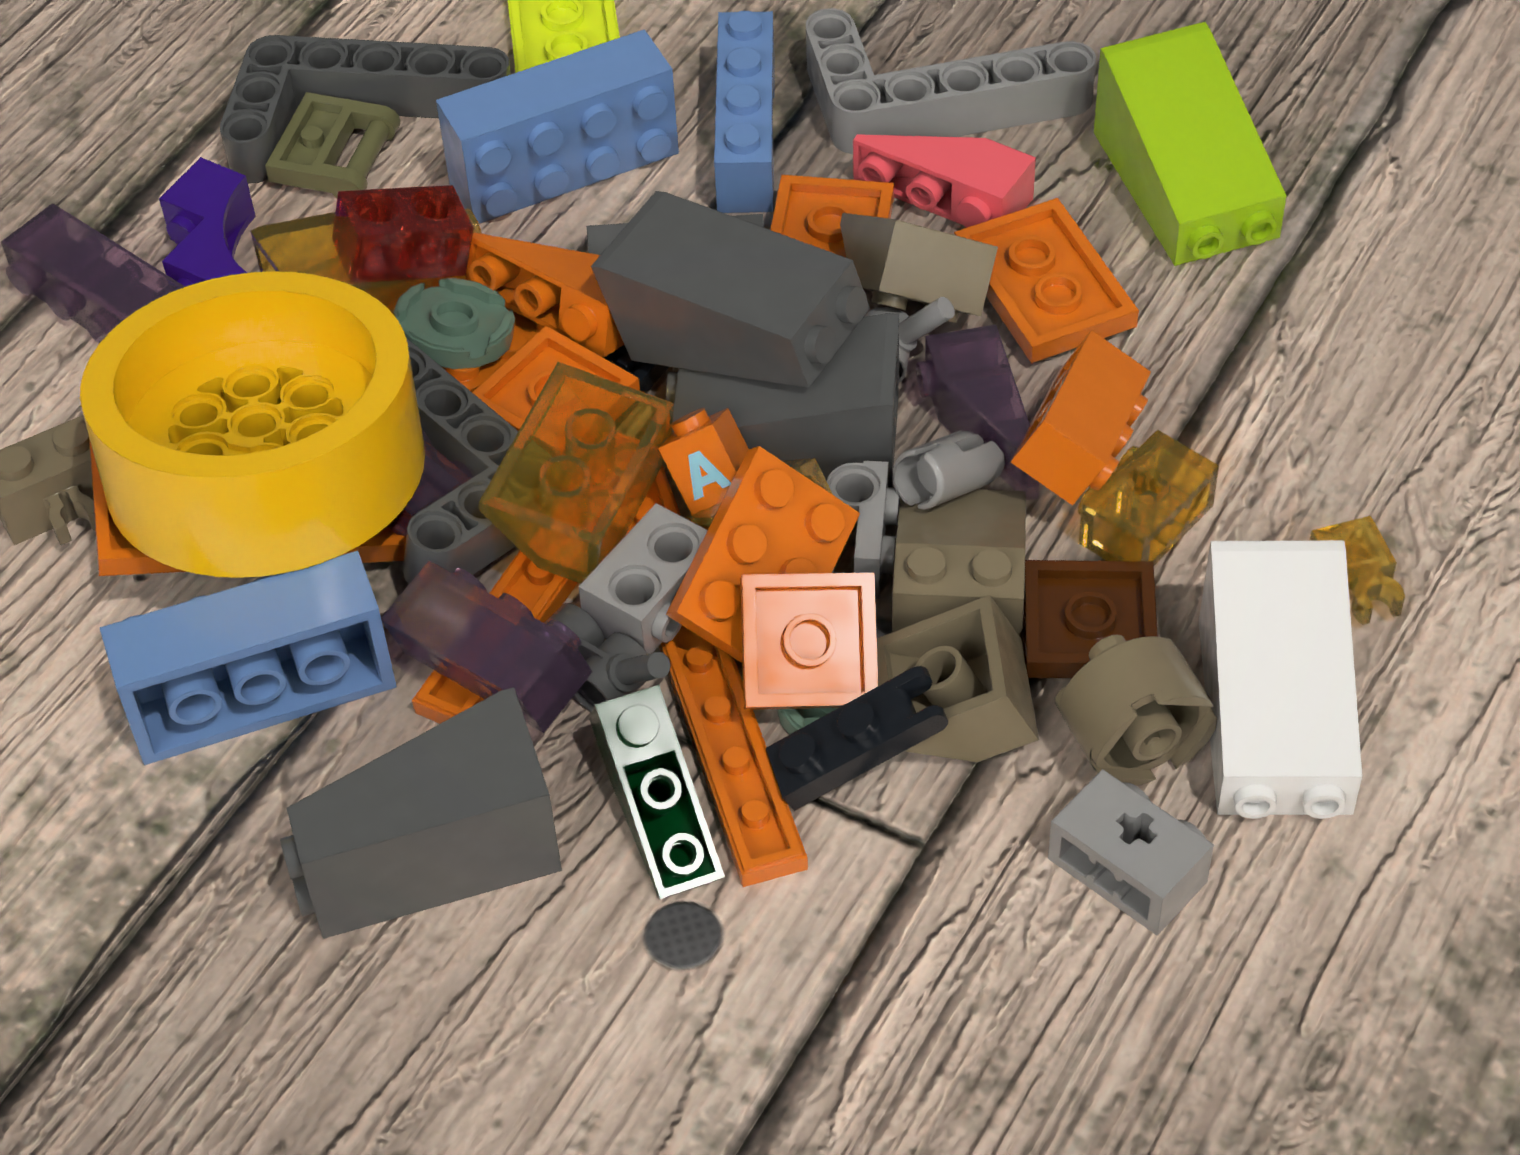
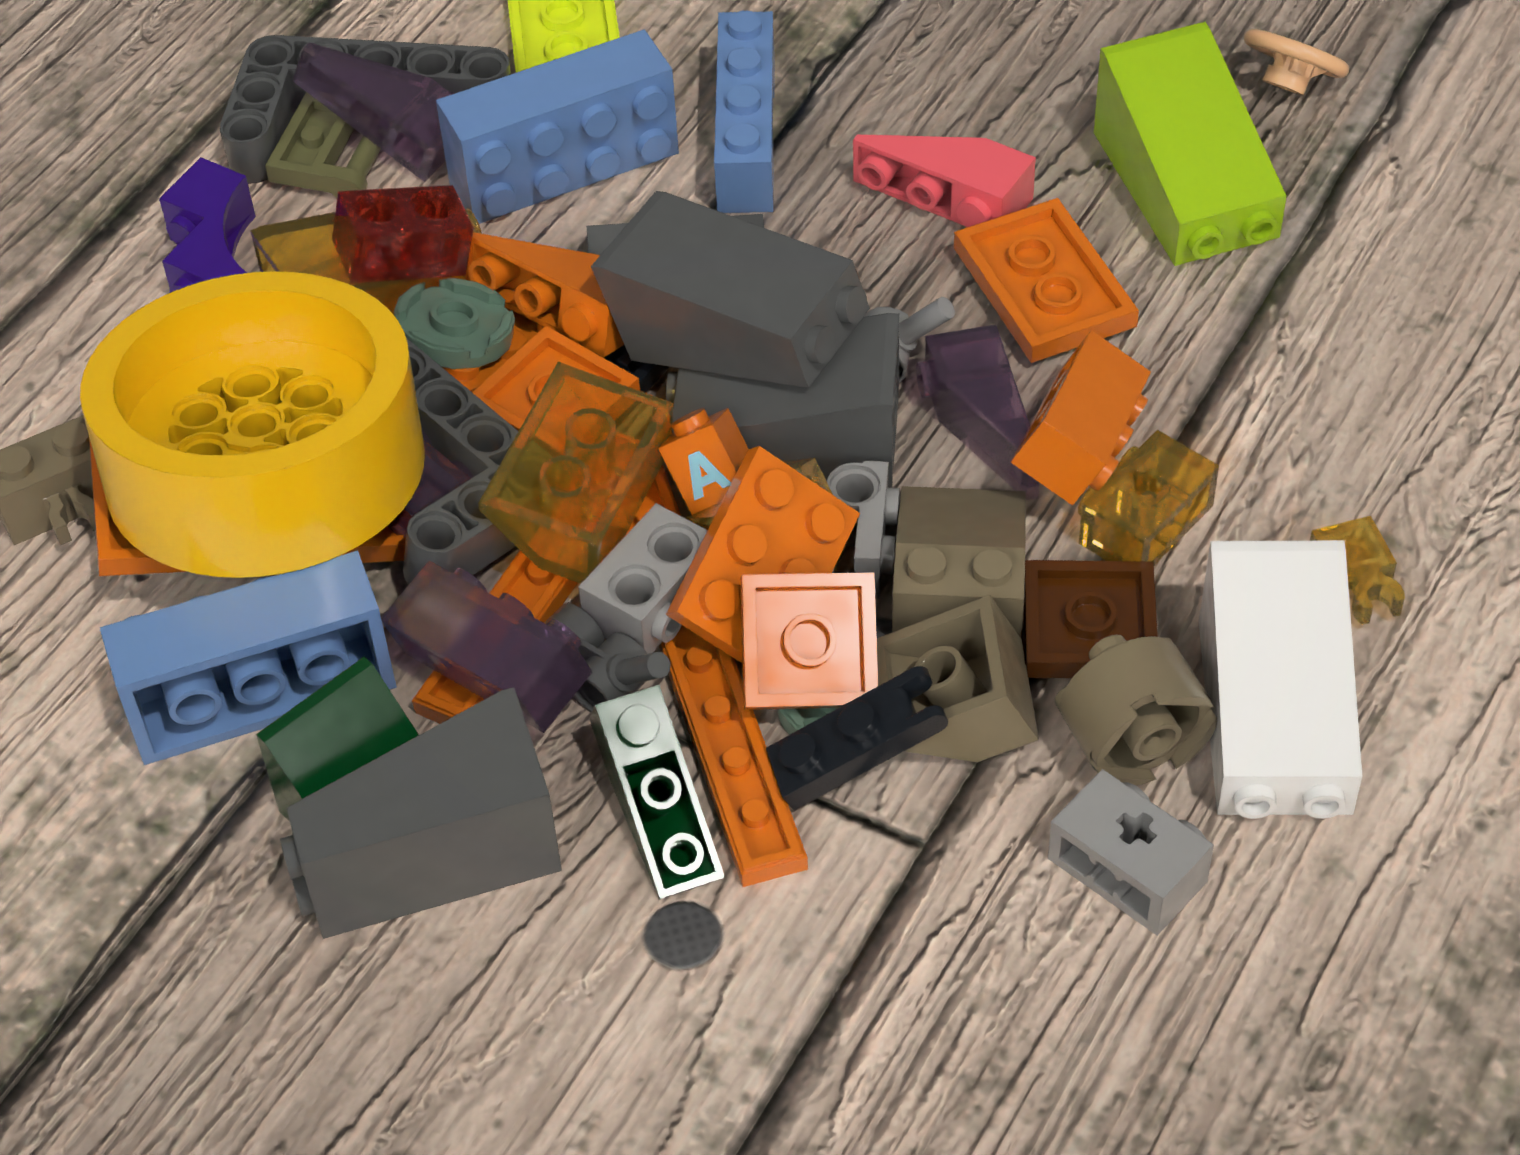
clear purple brick [1,203,185,343] -> none
orange plate [770,174,894,258] -> none
light grey beam [806,8,1096,154] -> none
dark tan slope [840,213,998,323] -> none
light grey arm [893,430,1005,510] -> none
none -> dark green slope [256,656,419,822]
none -> clear purple slope [293,43,455,182]
none -> light nougat piece [1244,29,1349,95]

